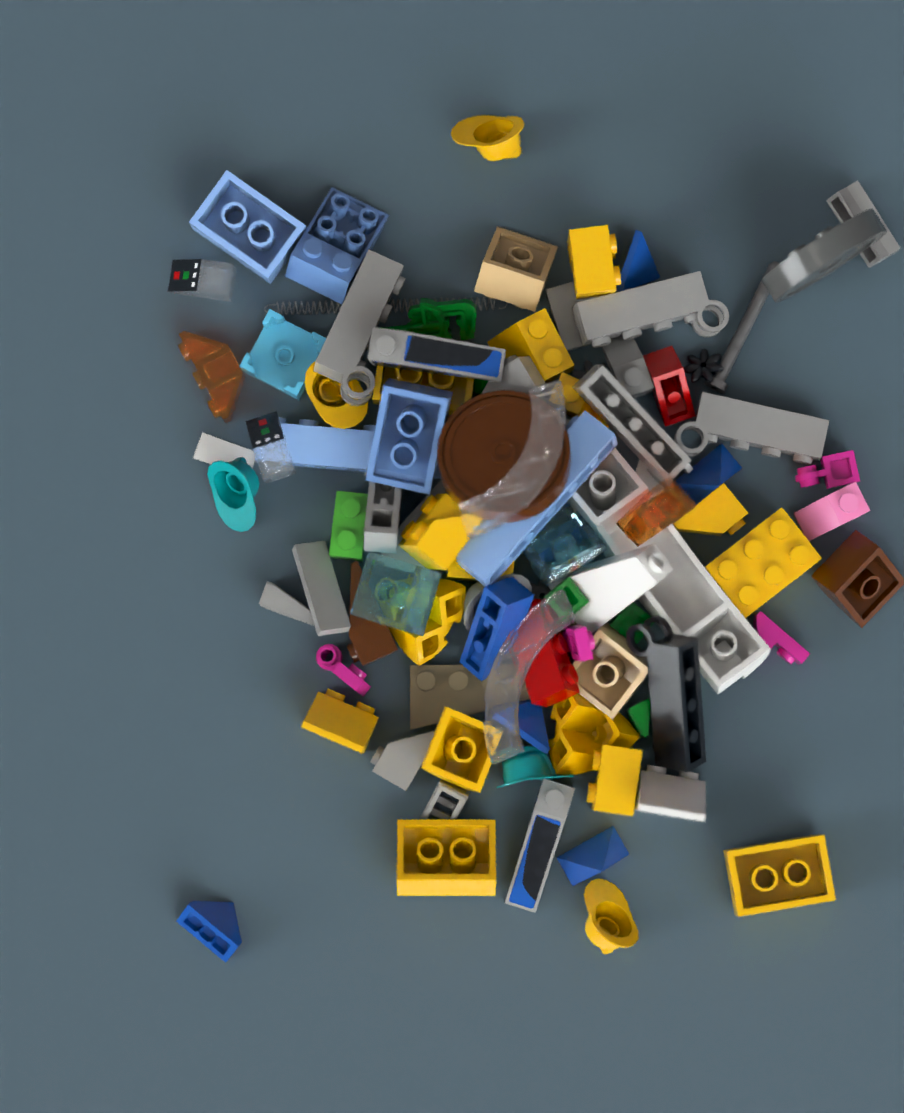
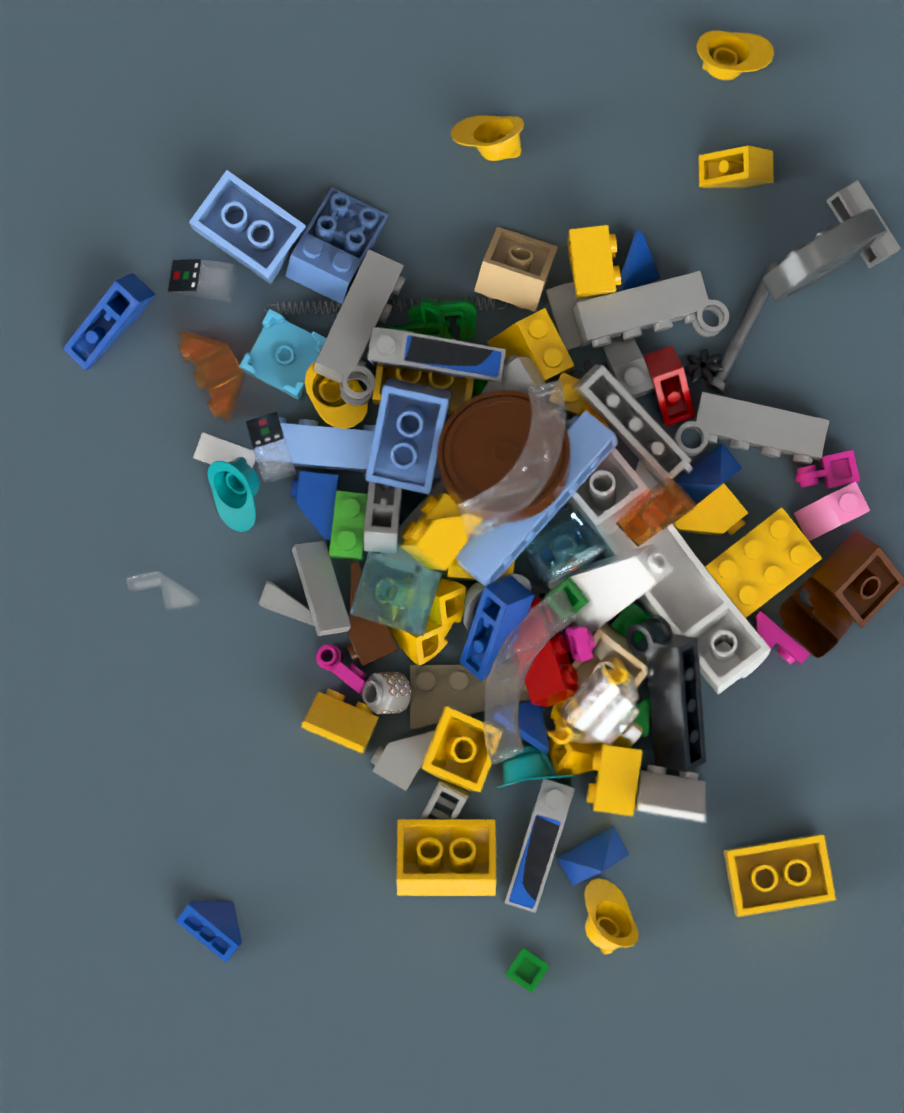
none -> blue slope [63,273,156,371]
none -> clear slope [126,571,201,611]
none -> blue slope [291,471,340,542]
none -> light grey head [362,672,412,714]
none -> green plate [505,947,550,993]
none -> torso [547,658,643,745]
none -> yellow piece [696,30,774,81]
none -> yellow slope [699,145,774,188]
none -> reddish brown piece [778,577,855,658]

